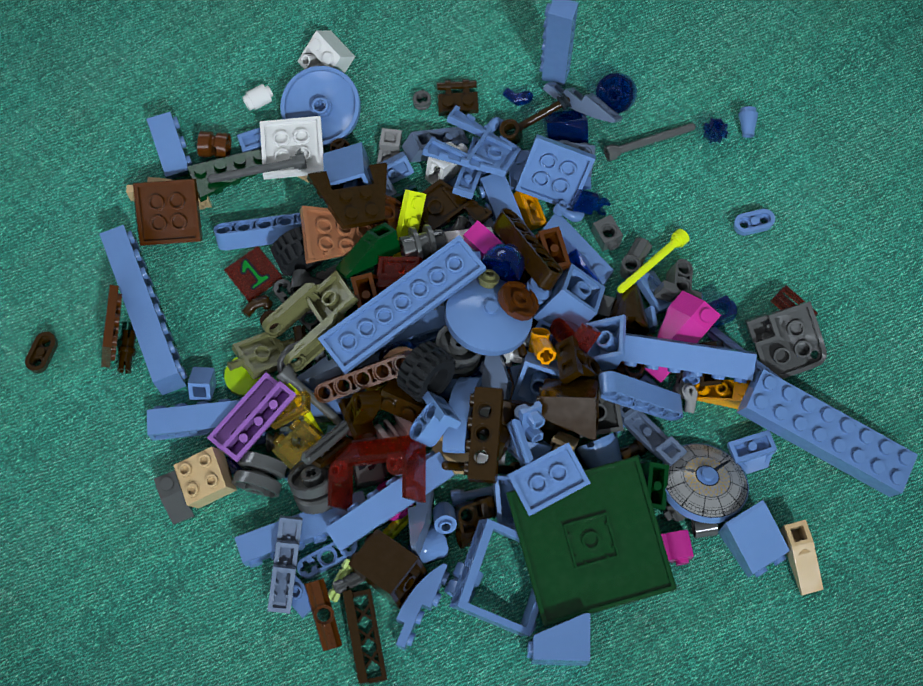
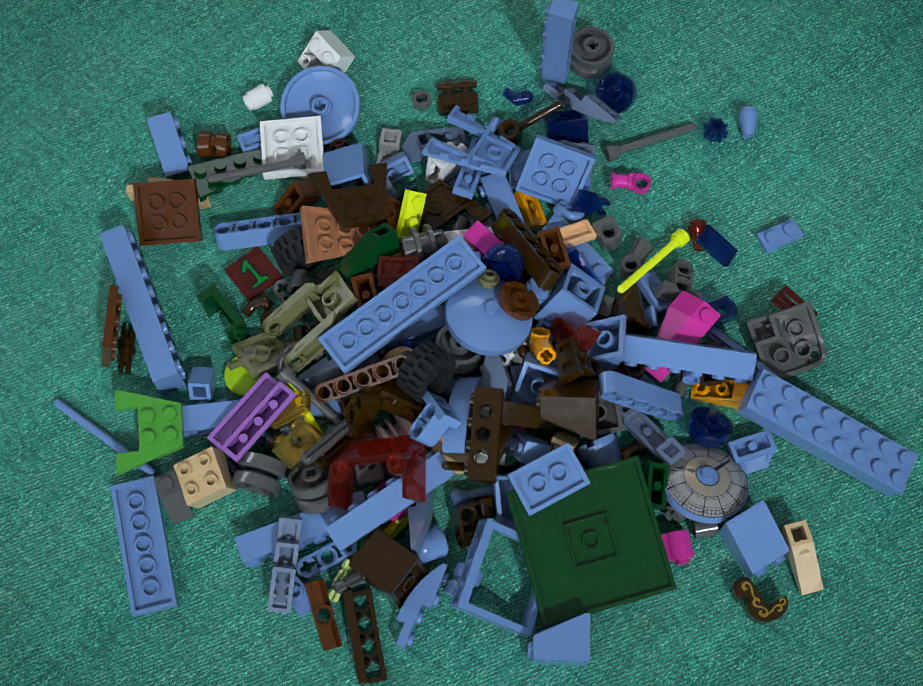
dark brown plate [25,332,58,373] -> none
medium blue brick [433,502,457,534] -> none
medium blue tile [507,419,533,467] -> none
medium blue hips [514,401,545,444] -> none
light grey arm [681,383,698,414] -> none
medium blue plate [733,209,775,236] -> none
none -> medium blue bar [53,398,158,476]
none -> medium blue plate [110,476,179,617]
none -> bright green wing [114,390,185,475]
none -> dark green panel [196,283,251,345]
none -> reddish brown slope [273,180,320,215]
none -> light nougat tile [560,219,597,249]
none -> dark grey wheel [570,27,614,79]
none -> dark pink connector [610,171,651,194]
none -> clear blue cylinder [687,406,733,449]
none -> clear red cone [688,219,708,251]
none -> clear blue tile [695,224,738,267]
none -> dark brown animal [731,577,789,625]
none -> medium blue plate [756,218,804,254]

